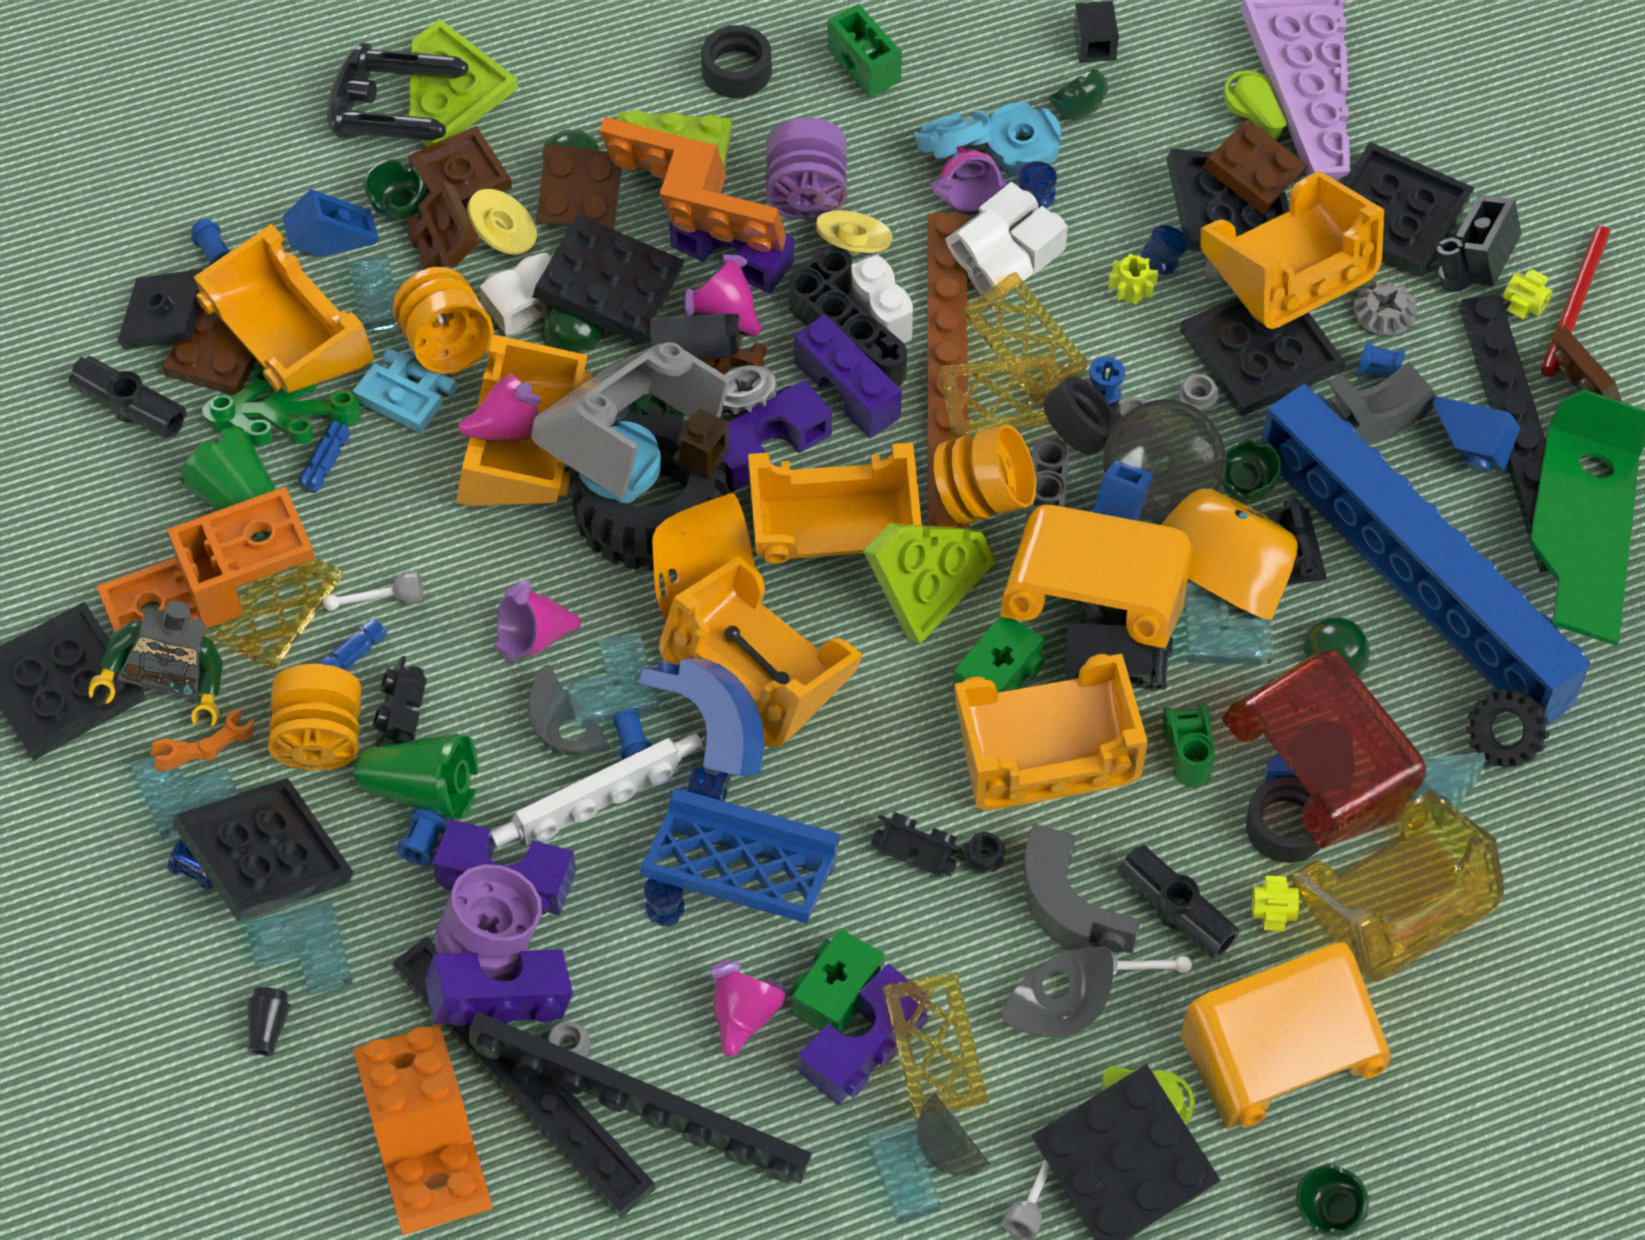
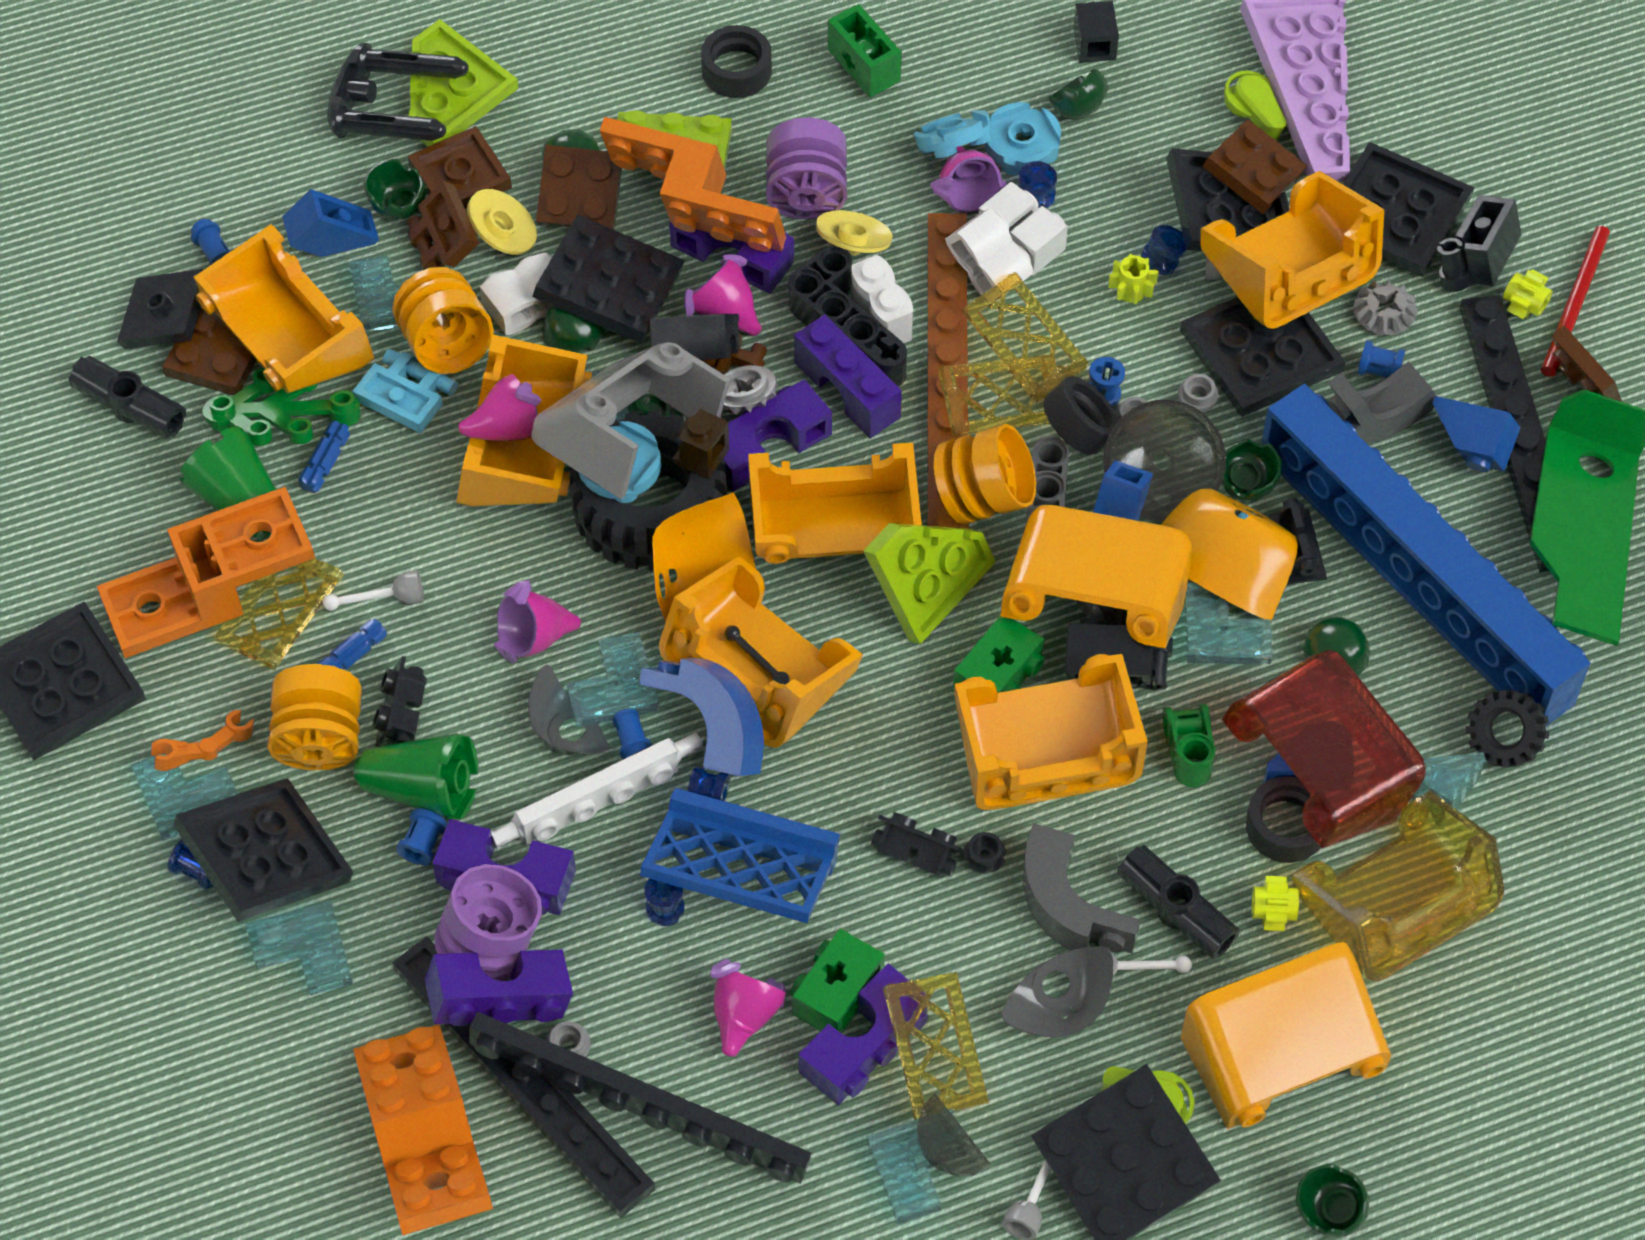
torso [89,601,223,727] -> none
black cone [247,987,291,1056] -> none

